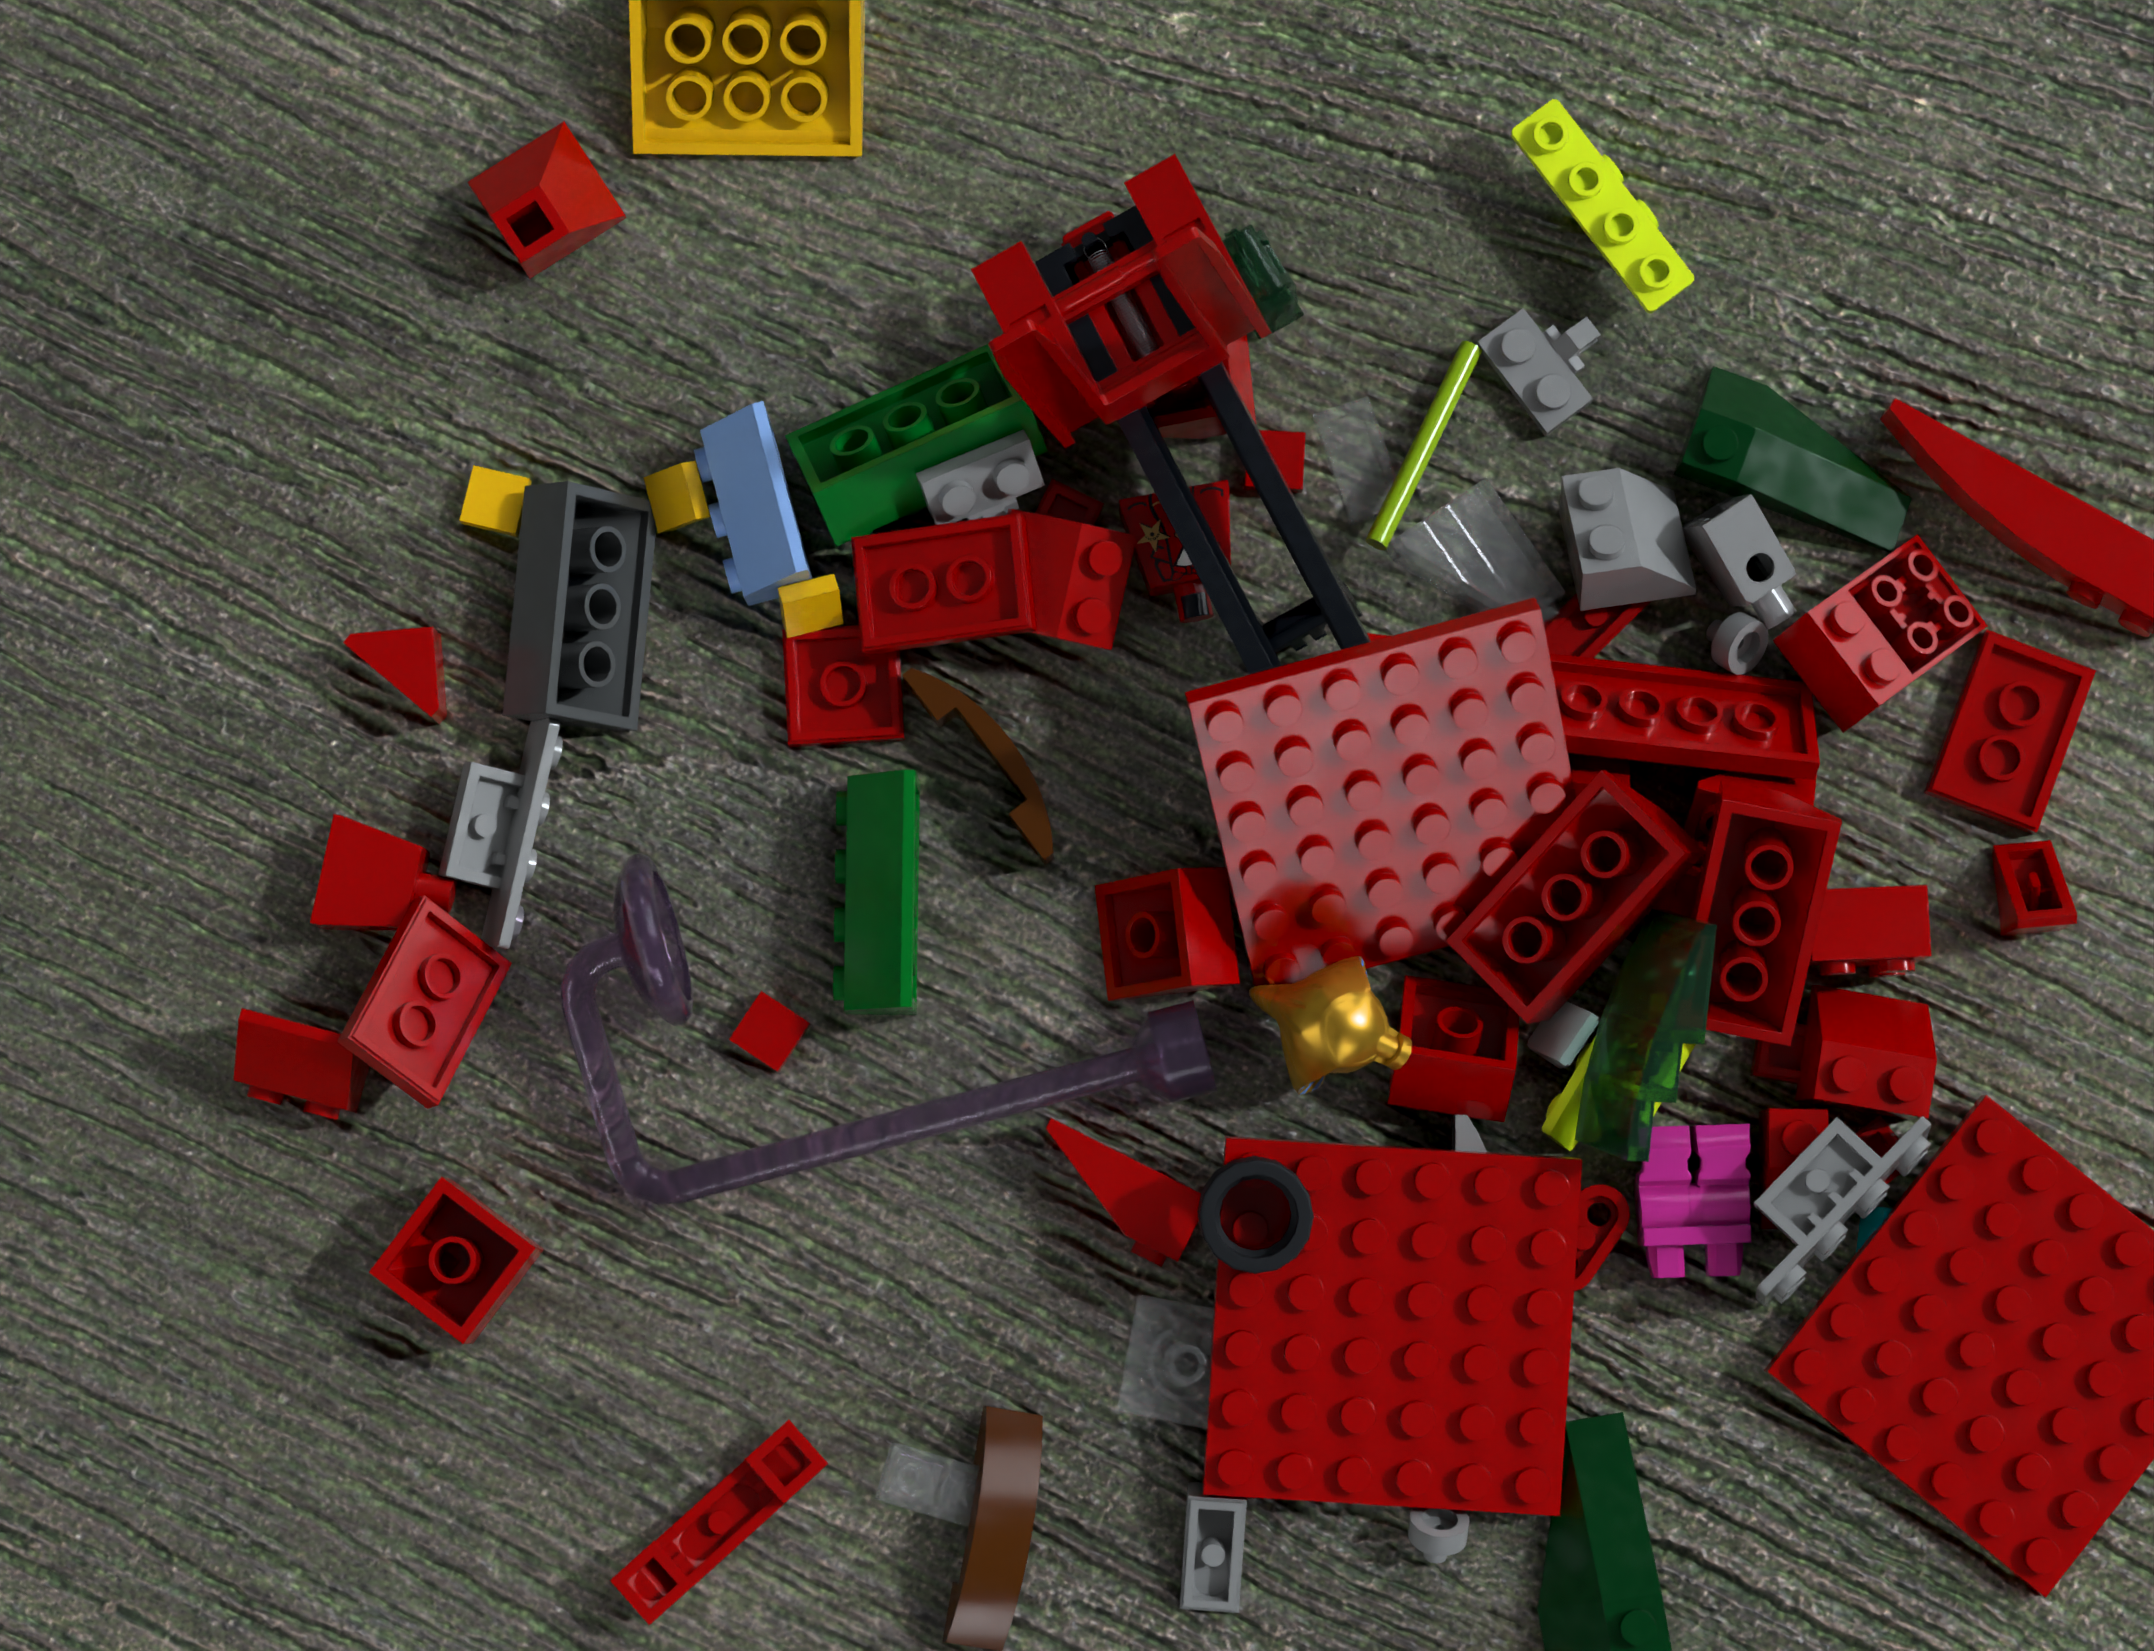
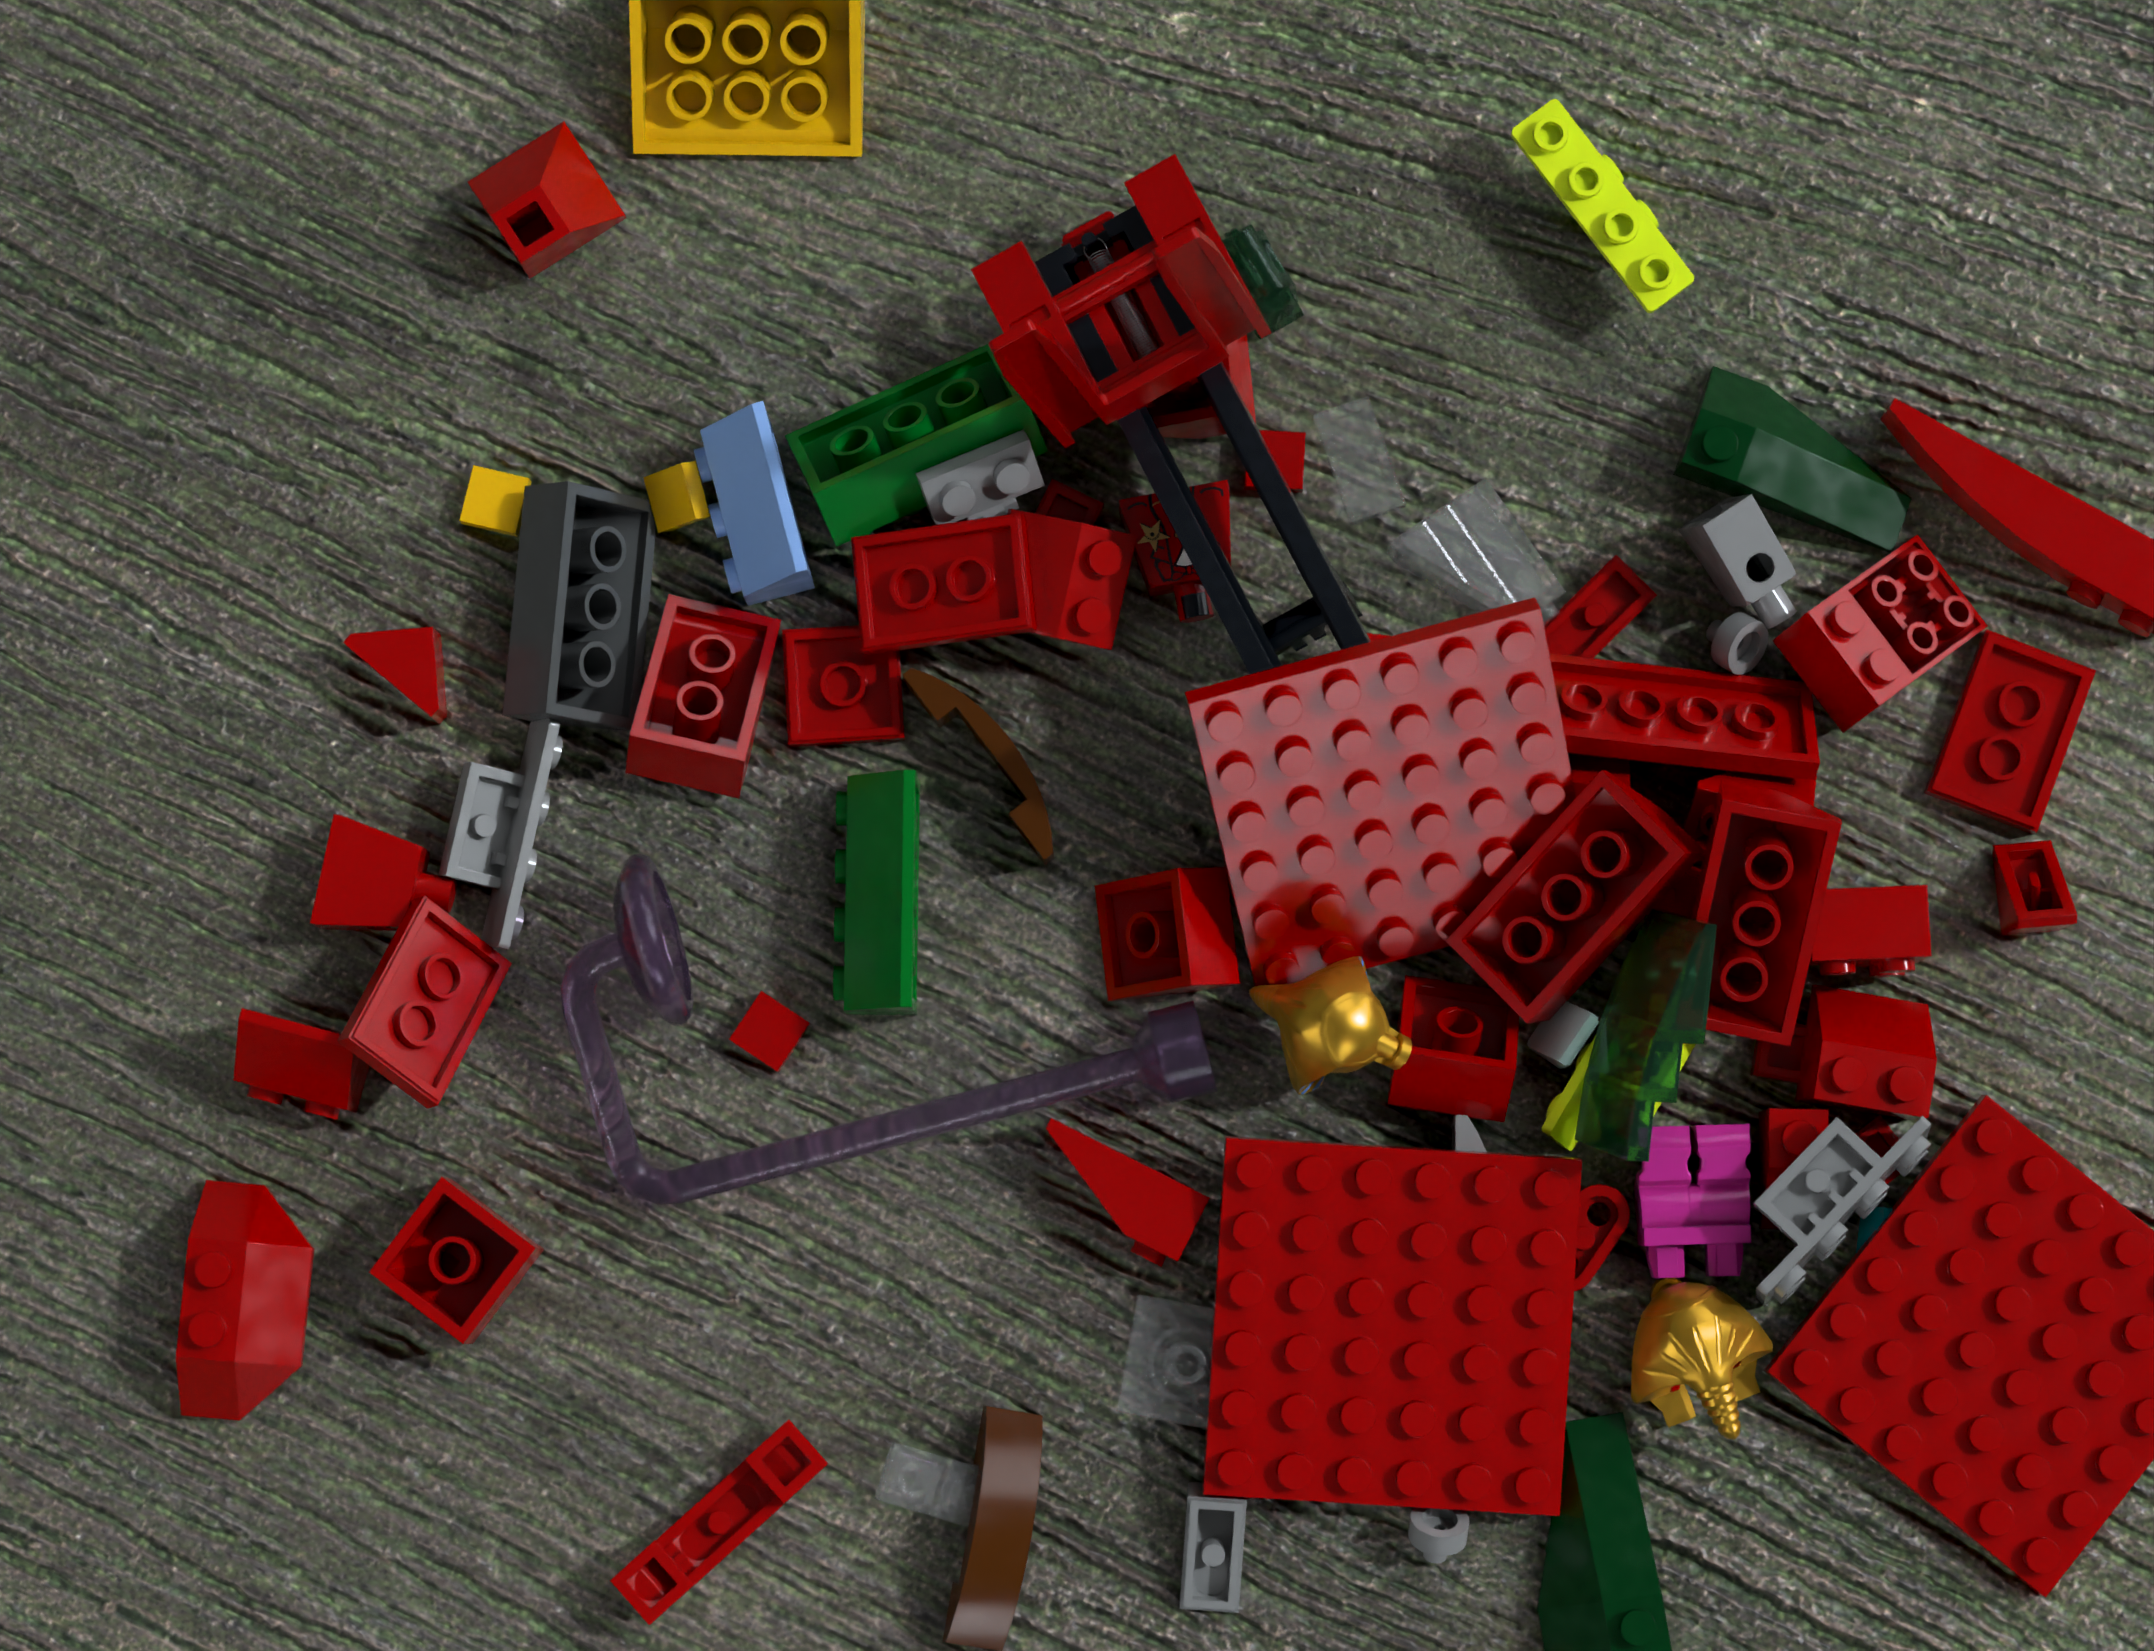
yellow tile [778,574,844,638] -> none
black tyre [1197,1156,1314,1274] -> none
lime bar [1365,341,1482,550] -> none
light grey hinge [1476,308,1601,437] -> none
light grey slope [1559,468,1696,611] -> none
none -> red wedge [176,1180,314,1421]
none -> red slope [625,594,781,799]
none -> pearl gold piece [1631,1278,1773,1440]

